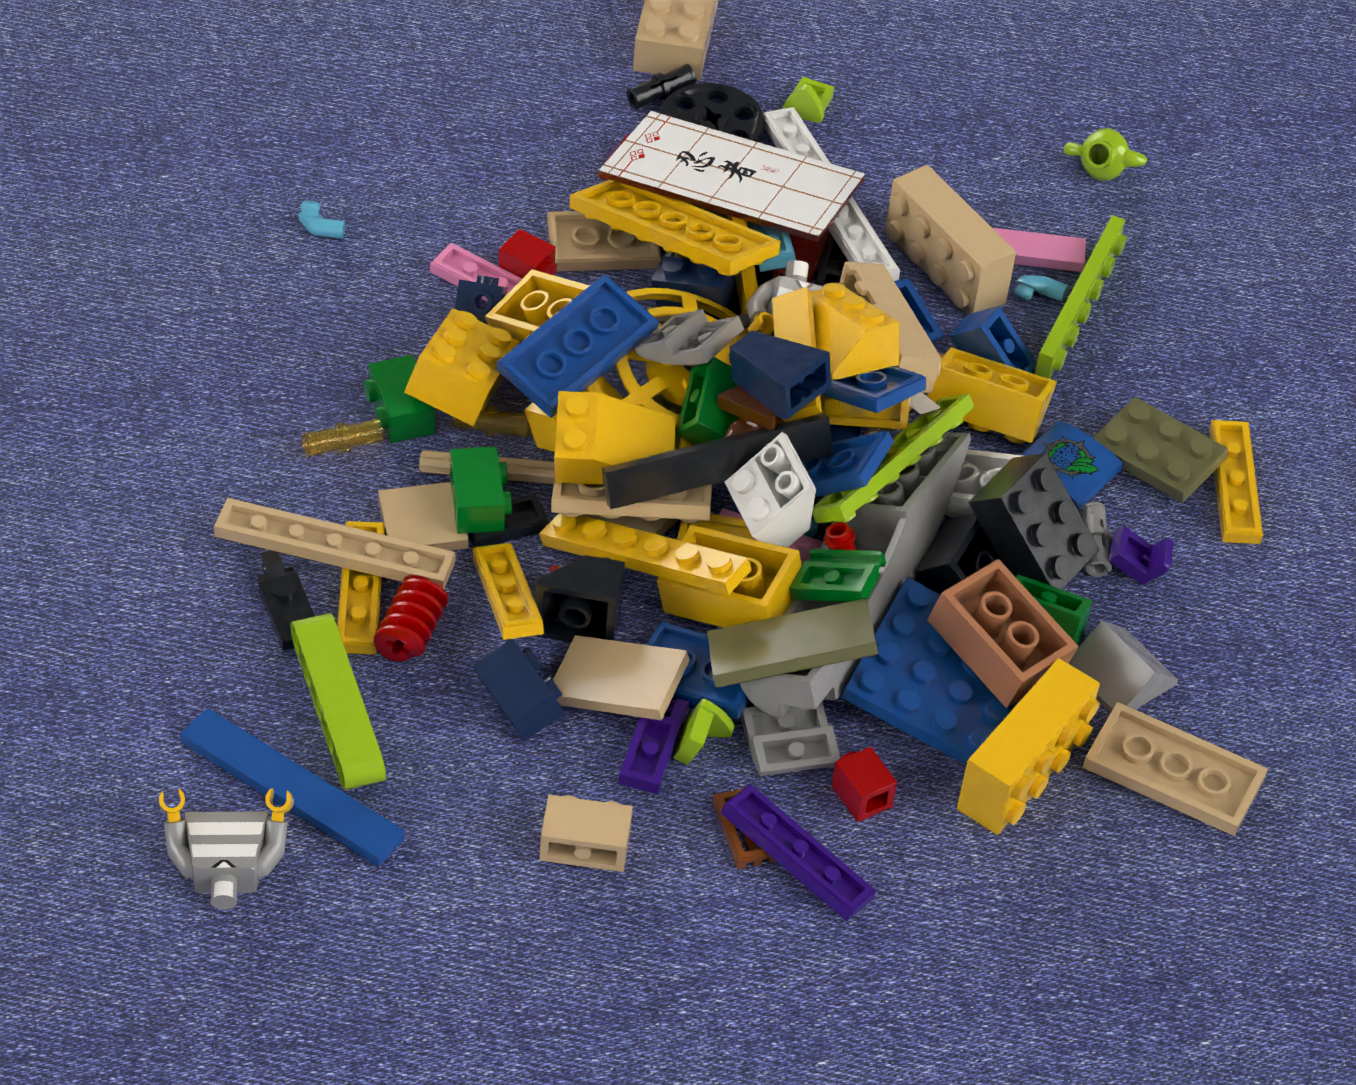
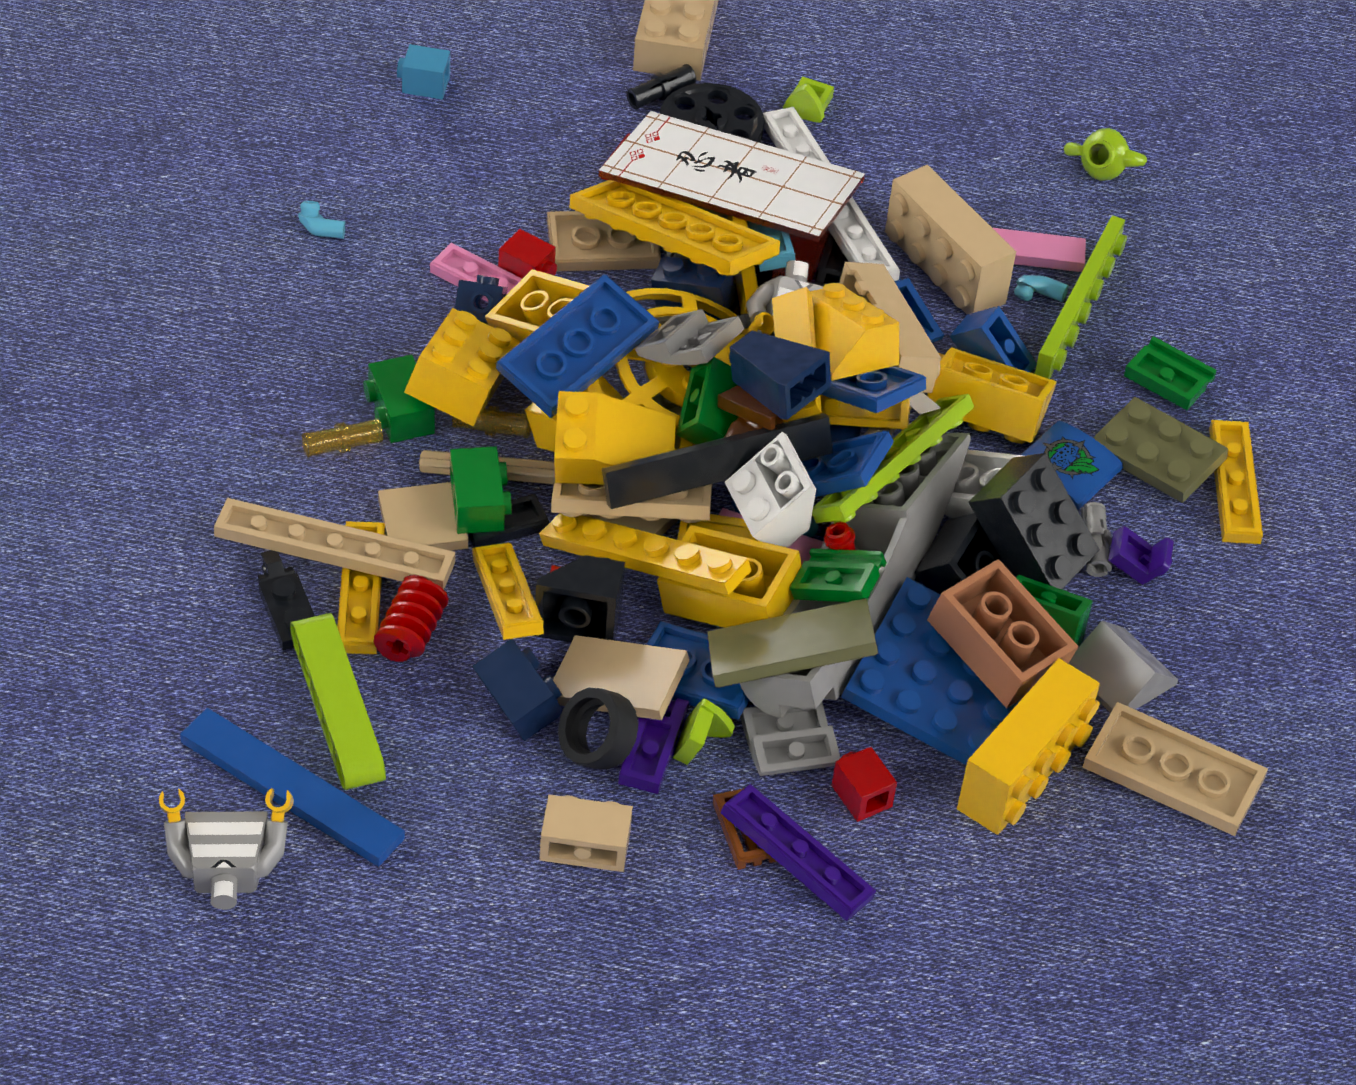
none -> dark azure brick [397,44,450,100]
none -> black tyre [558,687,638,770]
none -> green plate [1124,336,1217,410]

